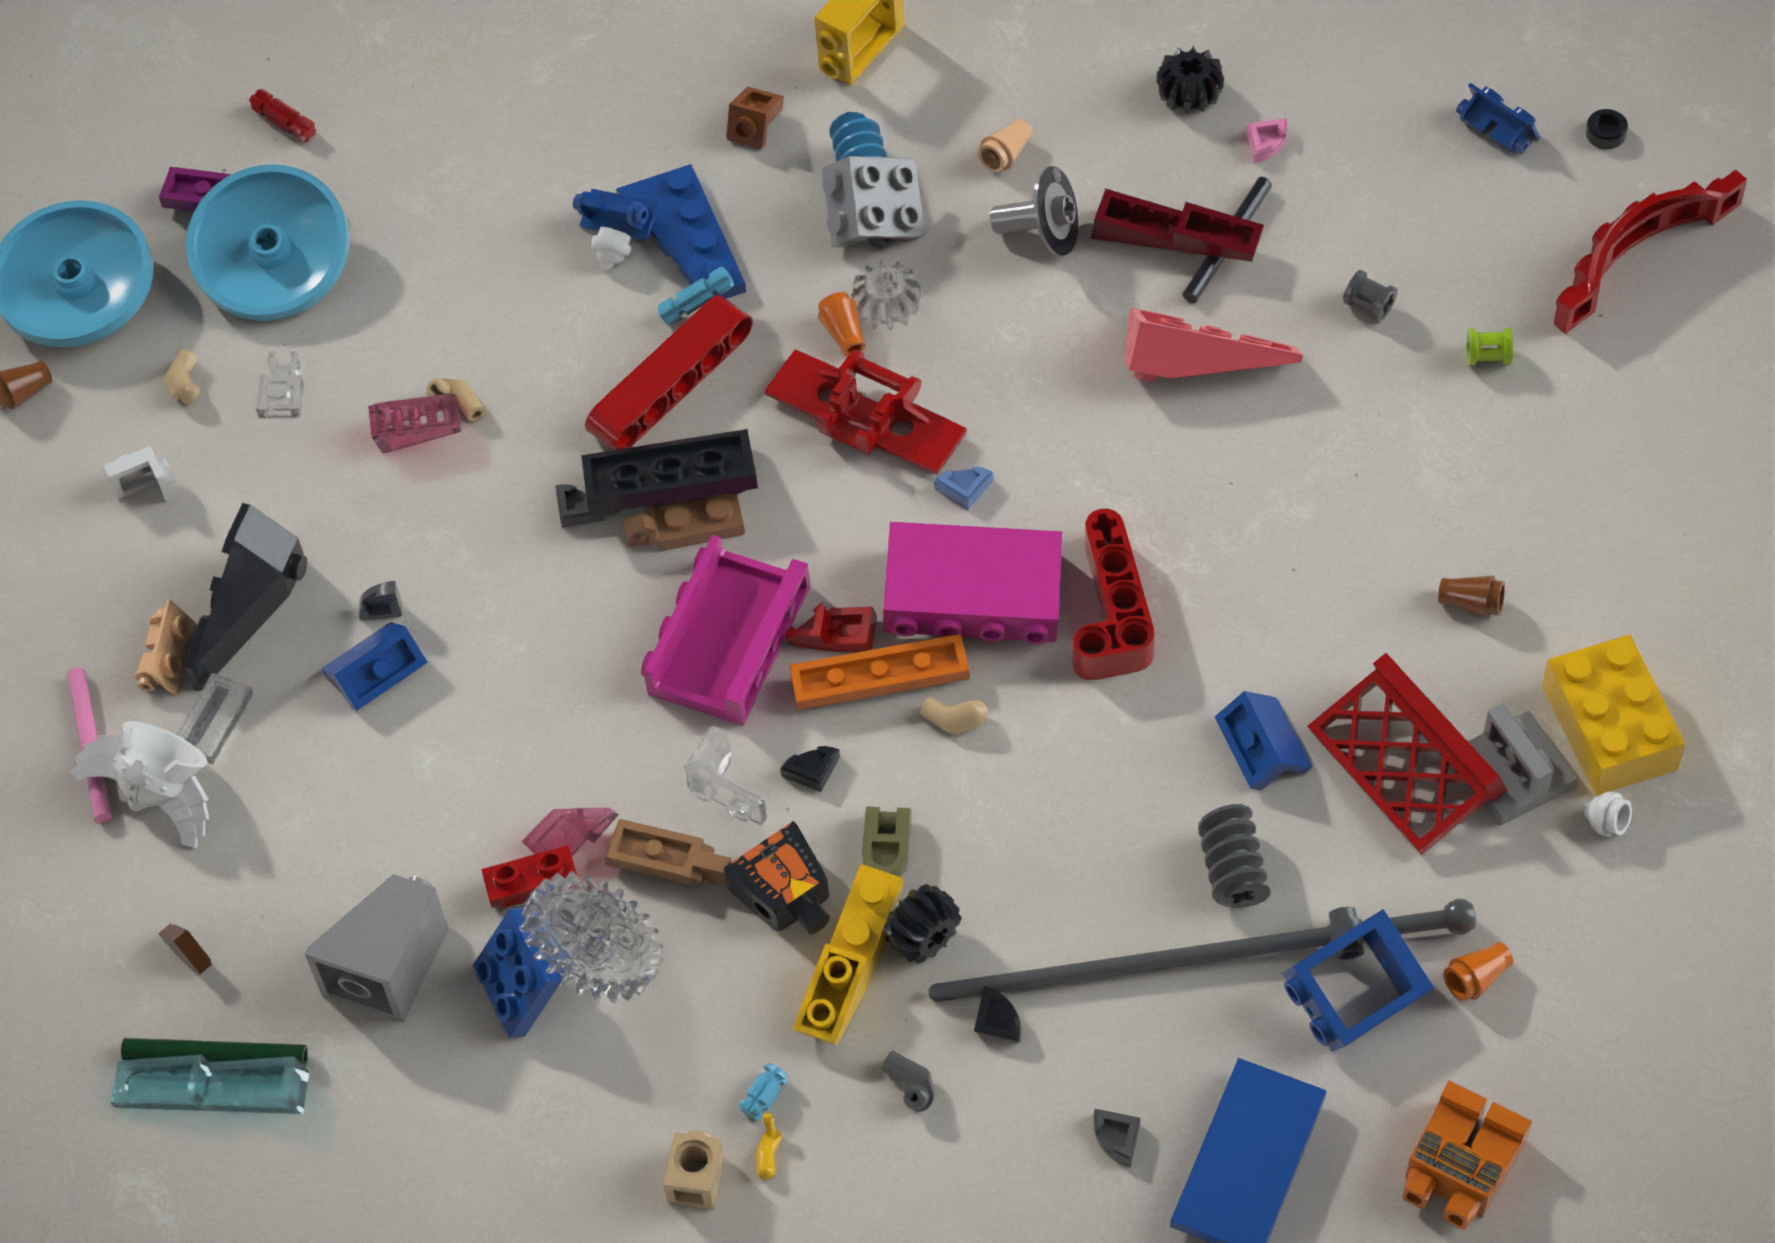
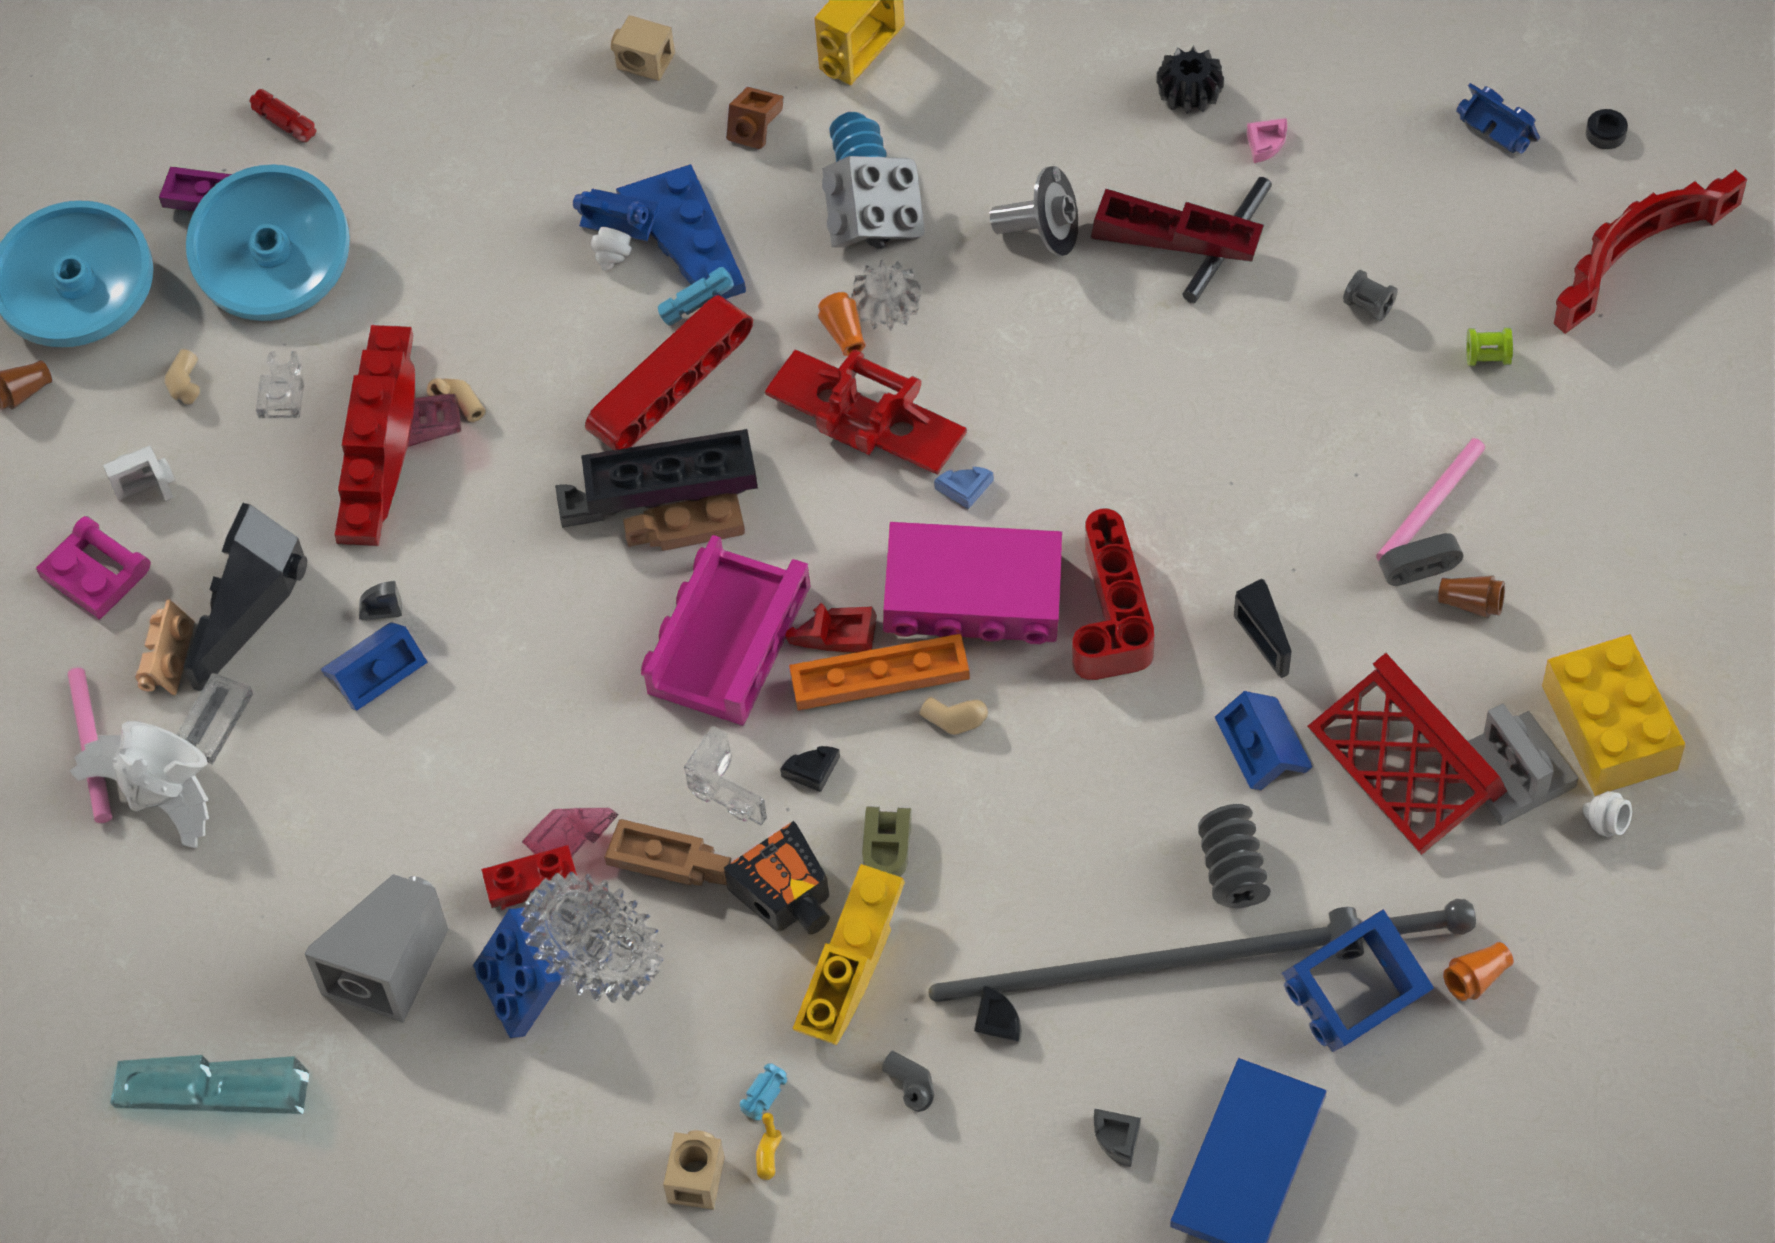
dark green piece [121,1038,308,1068] -> none
reddish brown tile [158,924,212,974] -> none
black gear [883,884,962,964] -> none
light nougat cone [978,119,1033,172] -> none
coral wedge [1124,307,1303,382] -> none
orange hips [1402,1080,1532,1230] -> none
none -> dark pink plate [36,516,151,620]
none -> red piece [334,325,416,546]
none -> tan brick [611,15,675,81]
none -> black slope [1234,579,1292,678]
none -> bright pink bar [1376,438,1485,561]
none -> dark grey beam [1379,533,1464,586]

